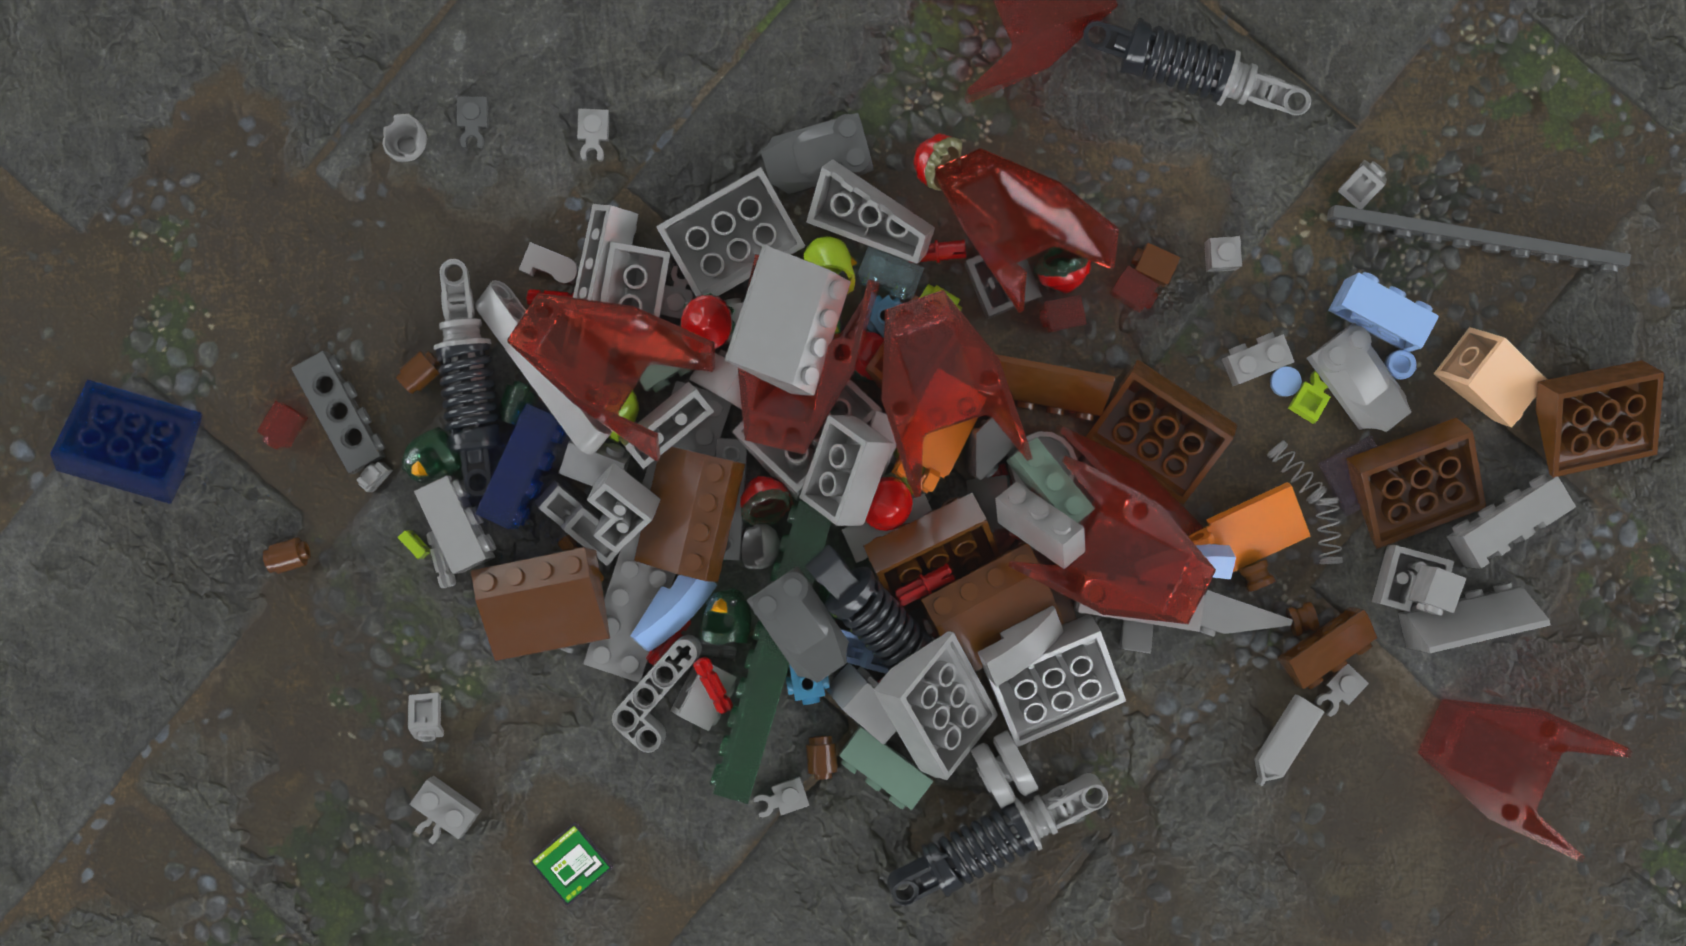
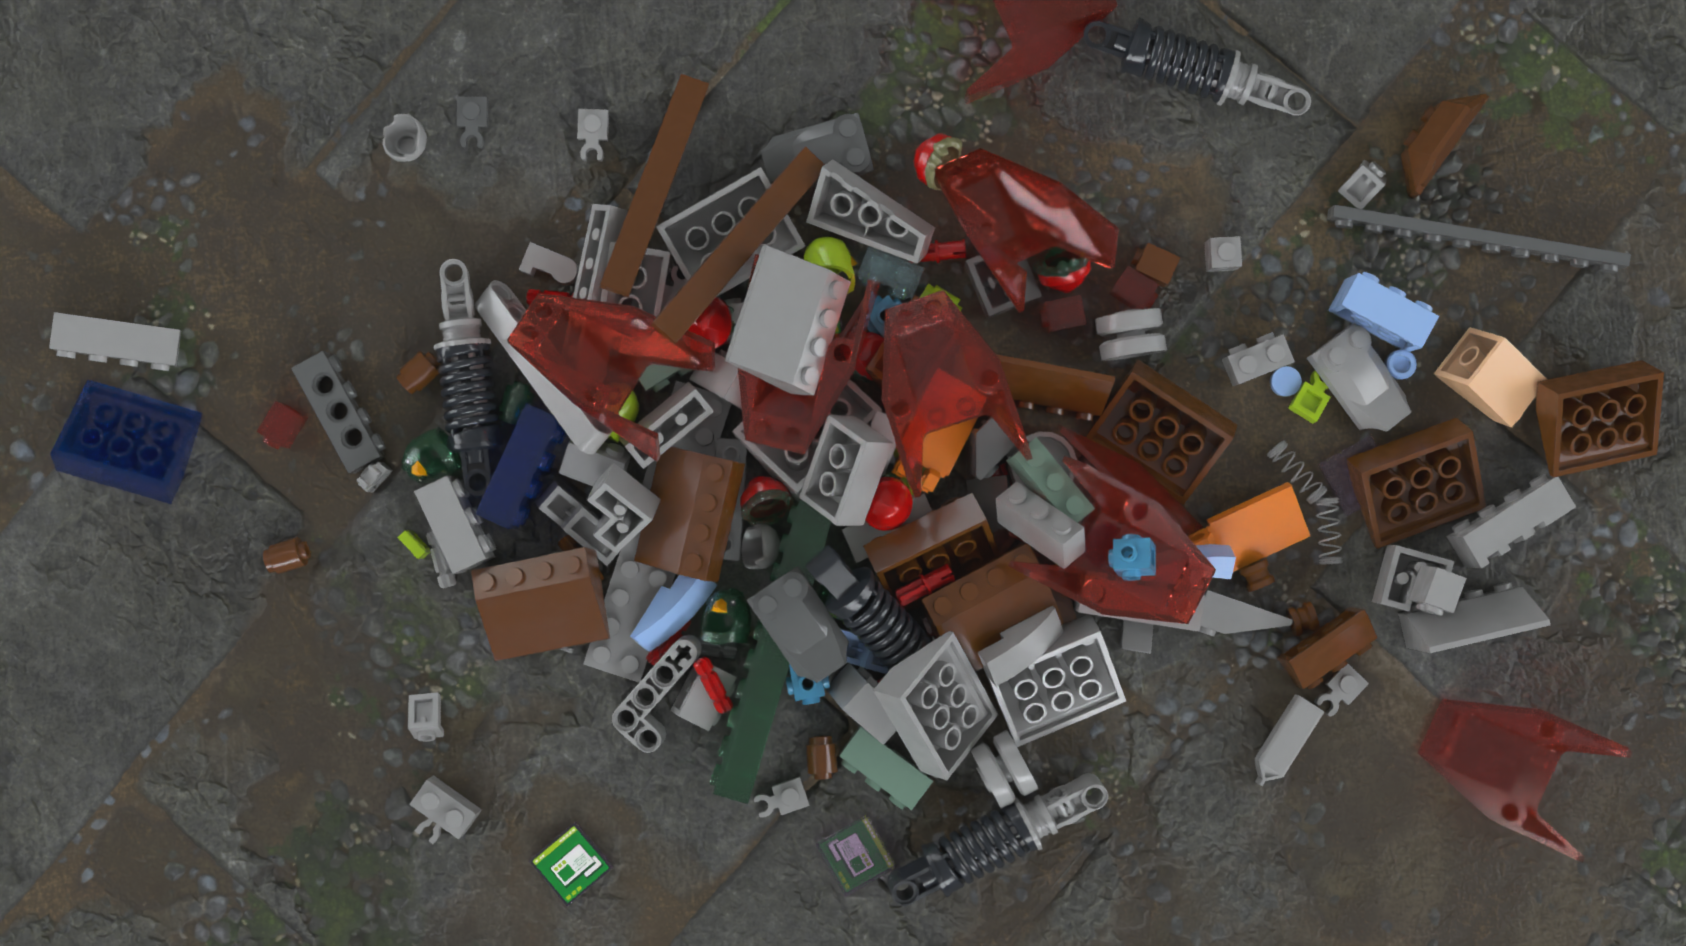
none -> light grey wedge [49,312,182,371]
none -> reddish brown tile [600,74,709,298]
none -> reddish brown tile [651,146,825,344]
none -> tile [816,814,897,897]
none -> light grey wheel [1095,308,1167,361]
none -> dark azure brick [1108,534,1156,581]
none -> reddish brown wedge [1401,94,1489,199]

